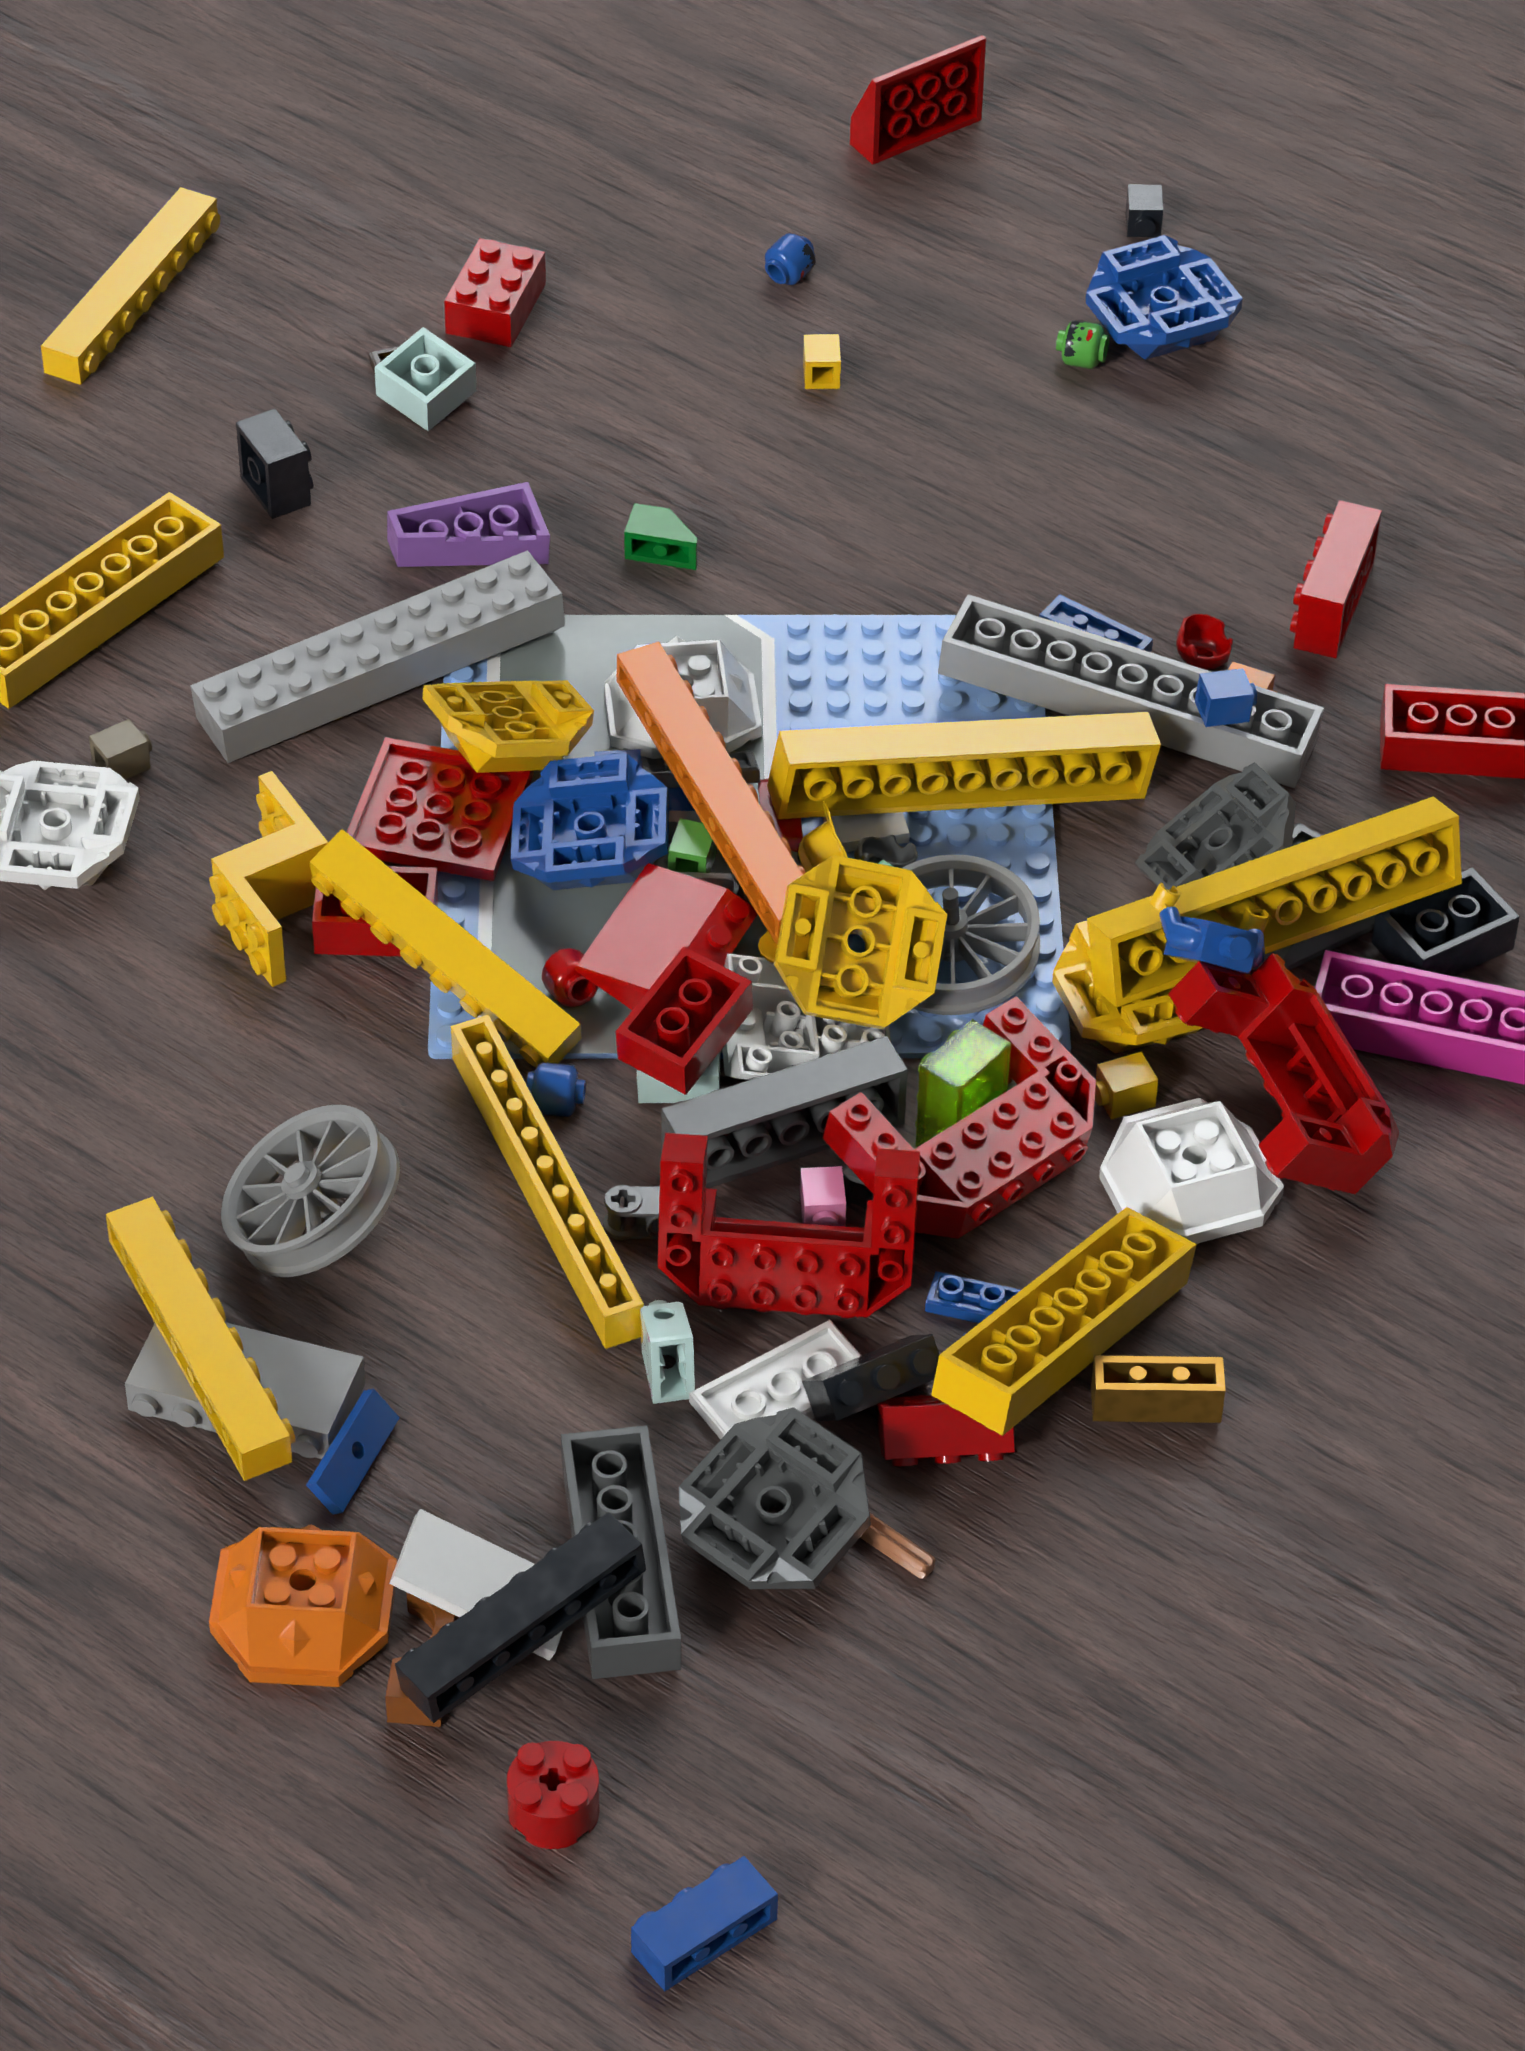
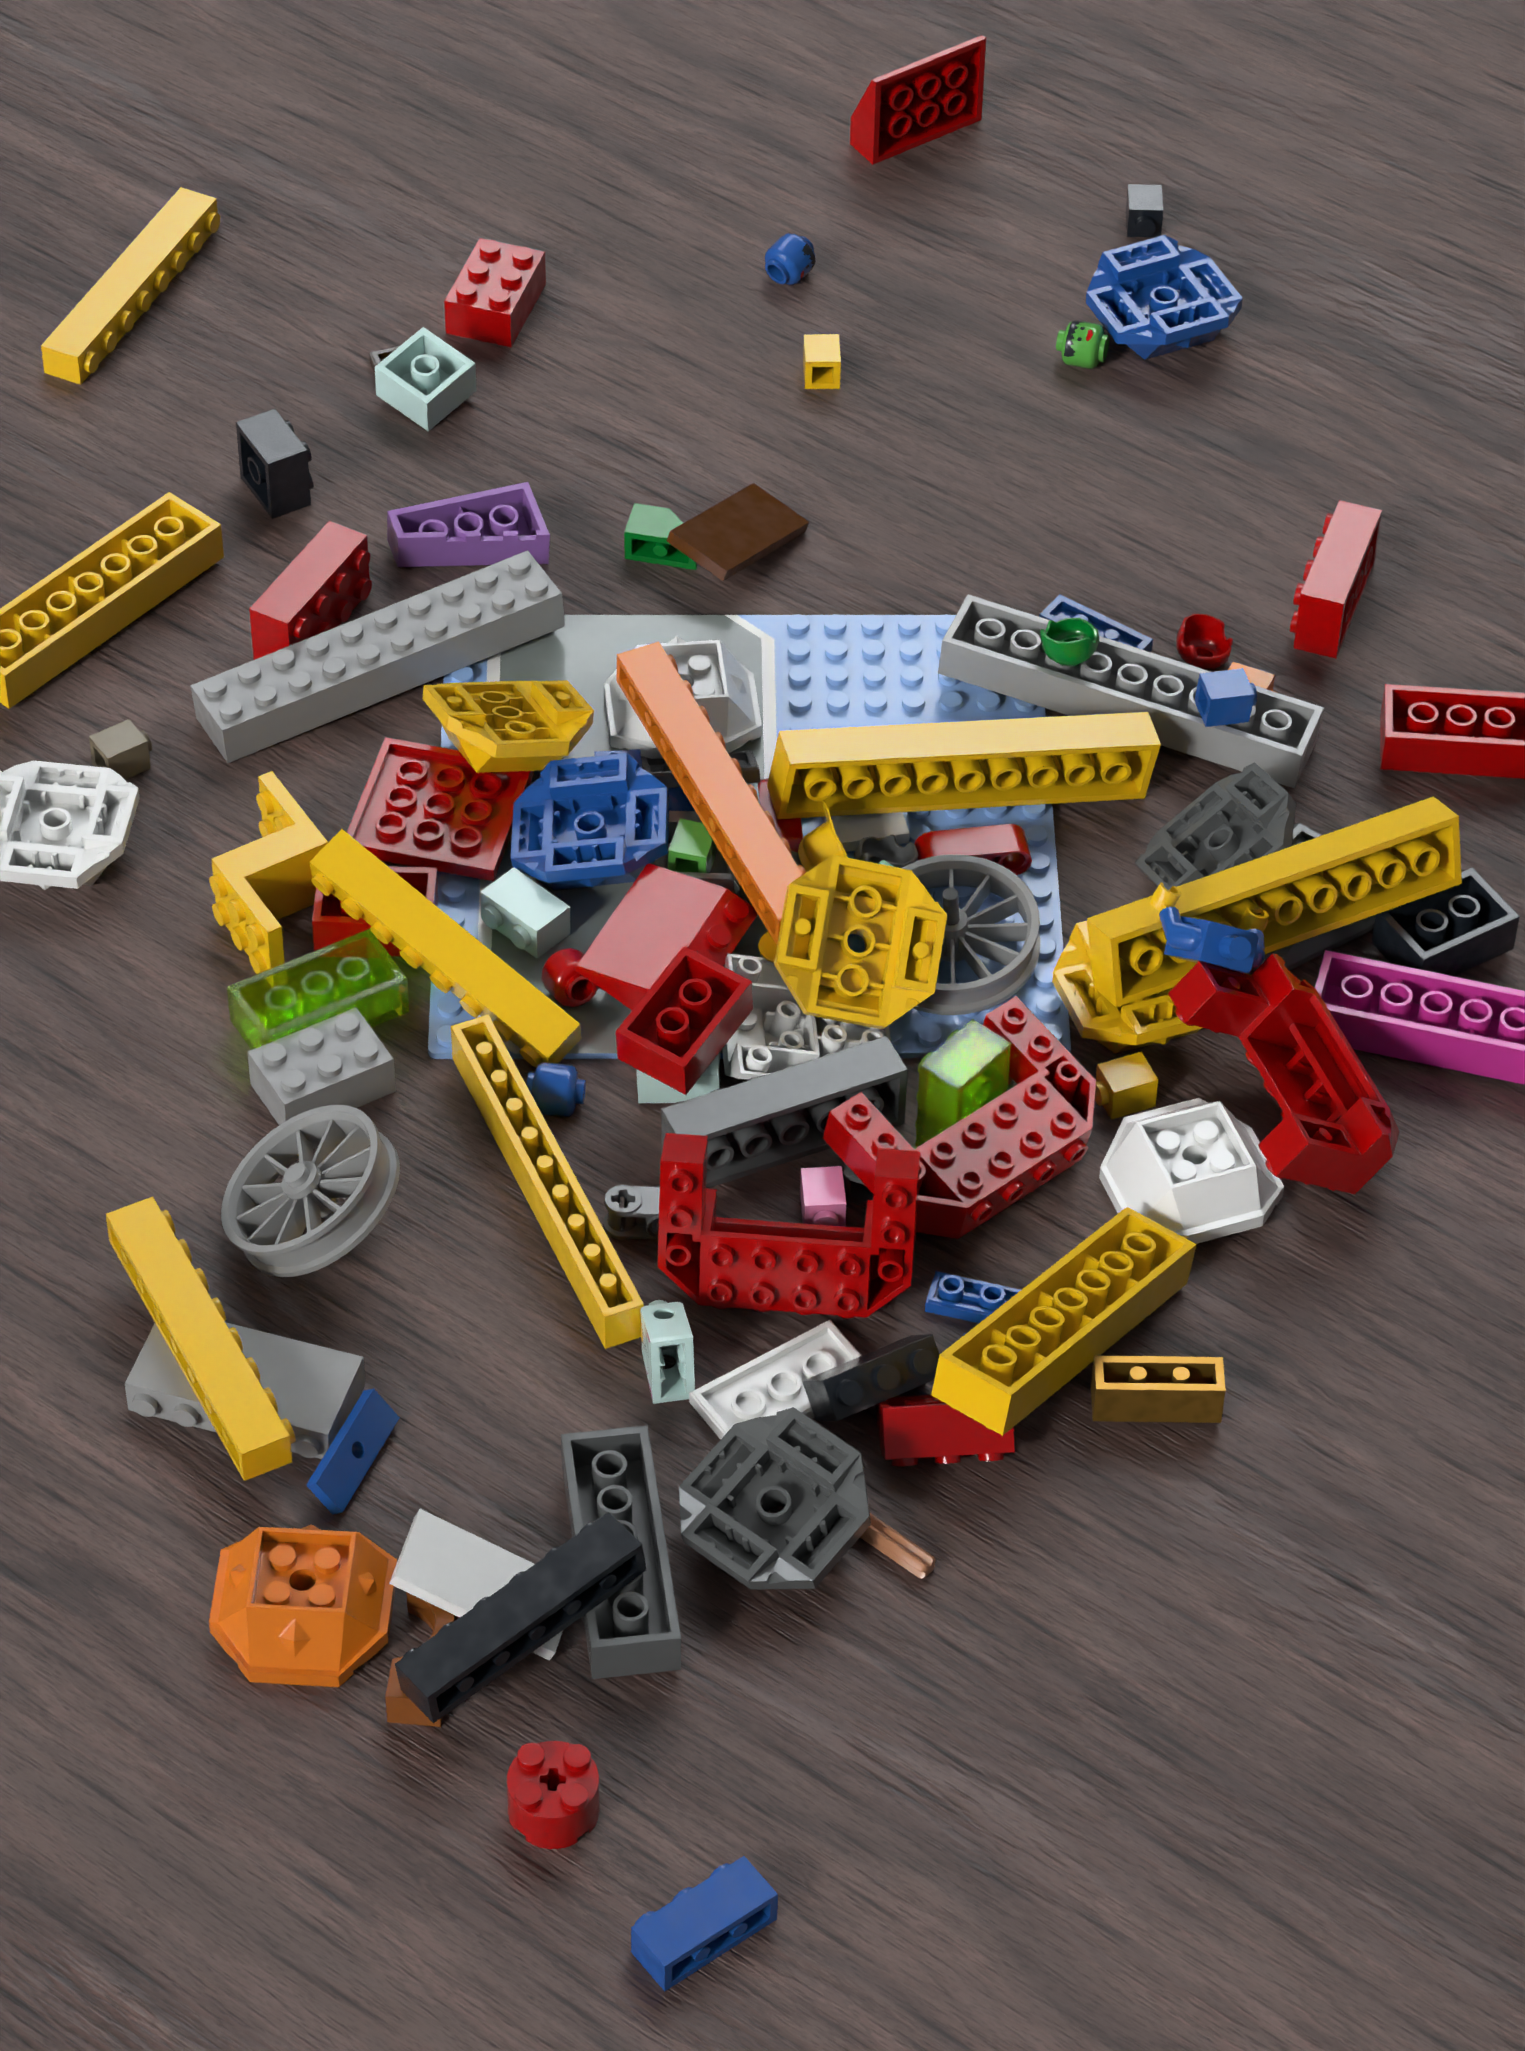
none -> clear neon green brick [227,929,409,1050]
none -> light grey brick [248,1007,396,1125]
none -> red brick [249,521,372,660]
none -> light aqua brick [480,867,570,958]
none -> reddish brown tile [667,483,809,581]
none -> beam [914,824,1032,875]
none -> green hair [1040,618,1099,666]

